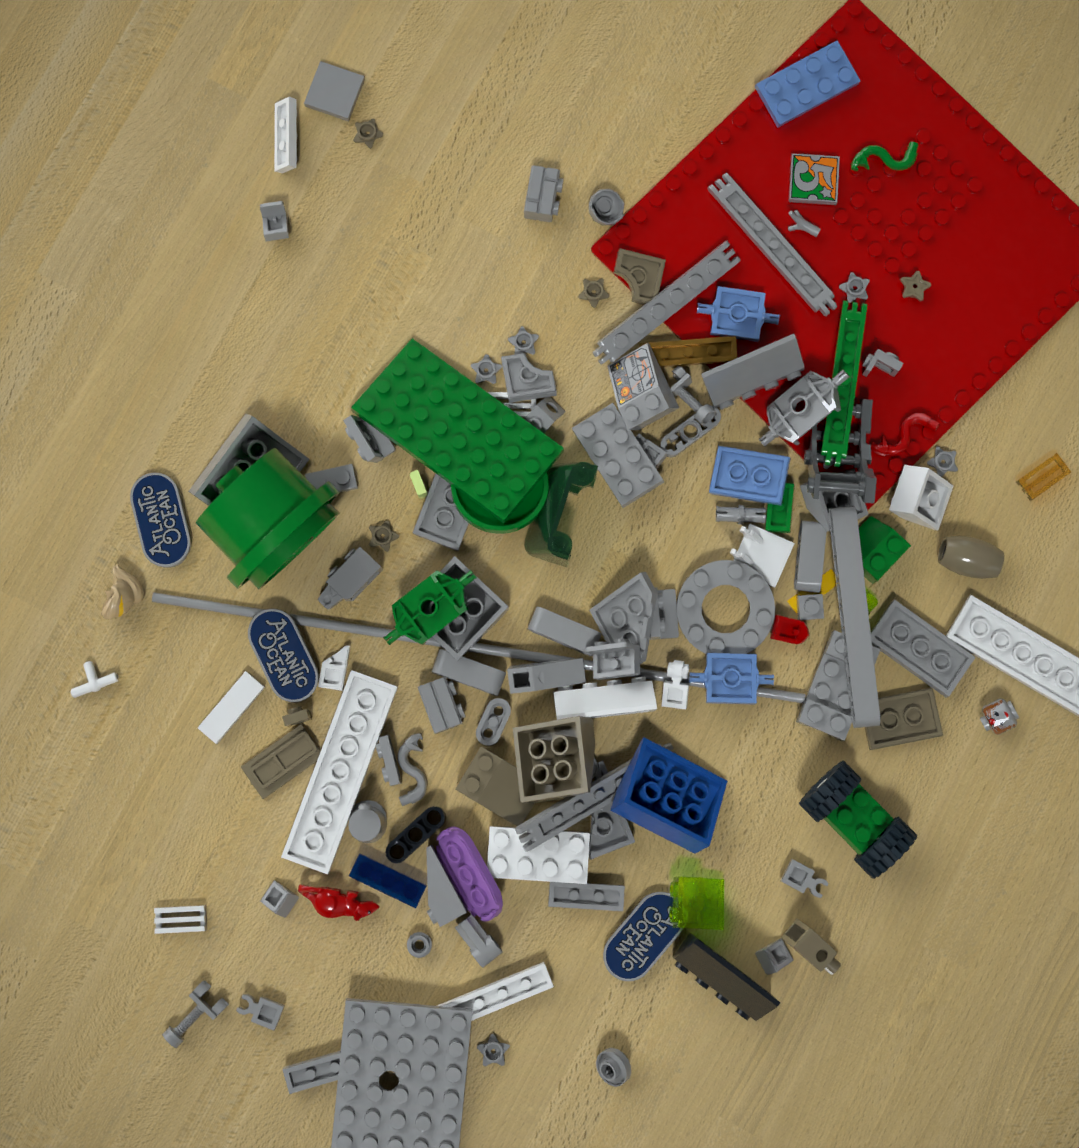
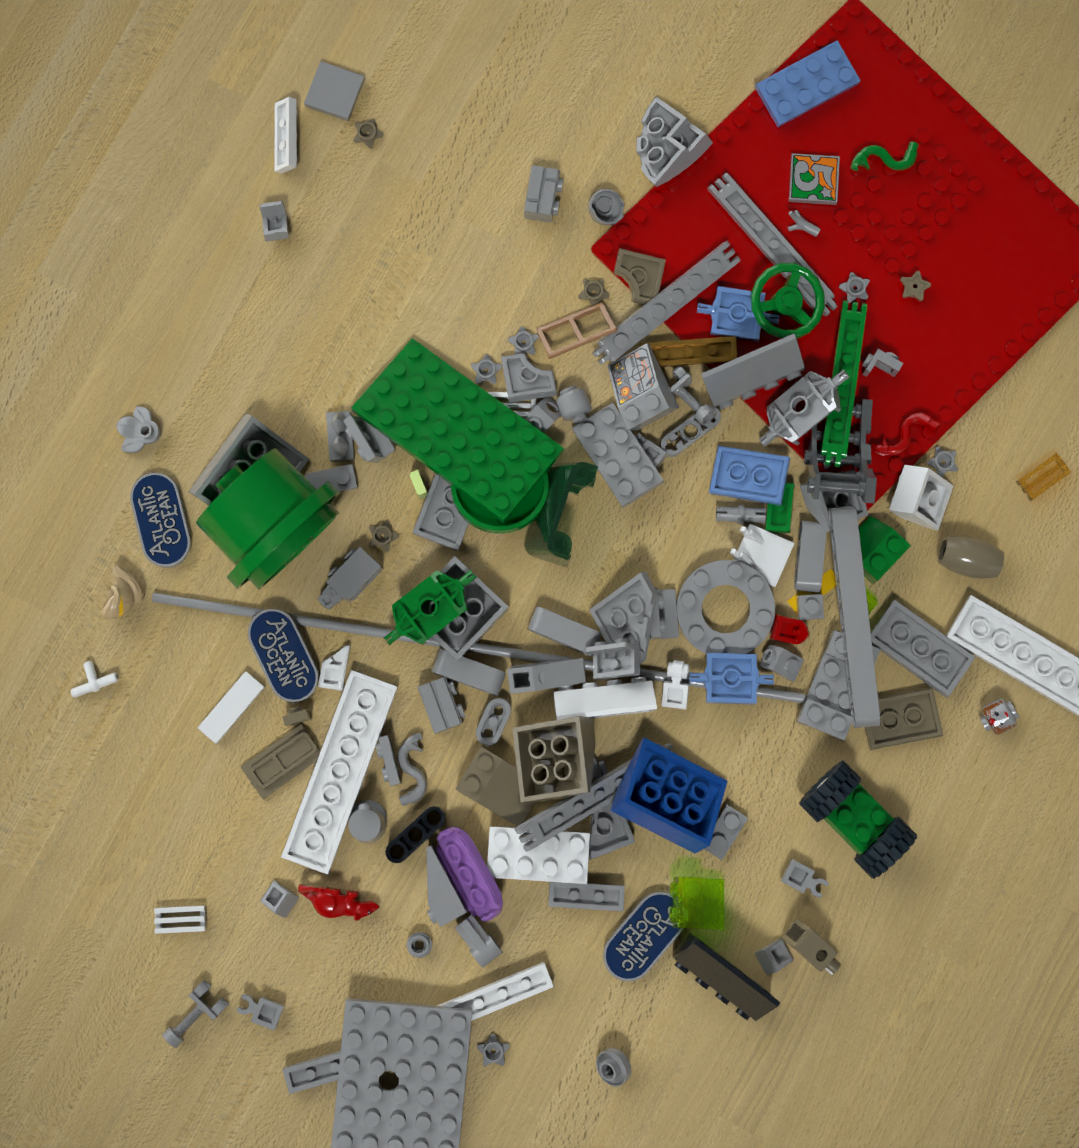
clear blue plate [349,853,427,909] -> none
none -> light grey plate [116,406,161,453]
none -> light grey tile [326,411,355,462]
none -> medium nougat window [536,302,618,359]
none -> light grey head [556,386,592,424]
none -> light grey brick [636,97,713,187]
none -> light grey plate [705,804,748,860]
none -> green piece [751,263,825,339]
none -> light grey bracket [760,645,804,682]

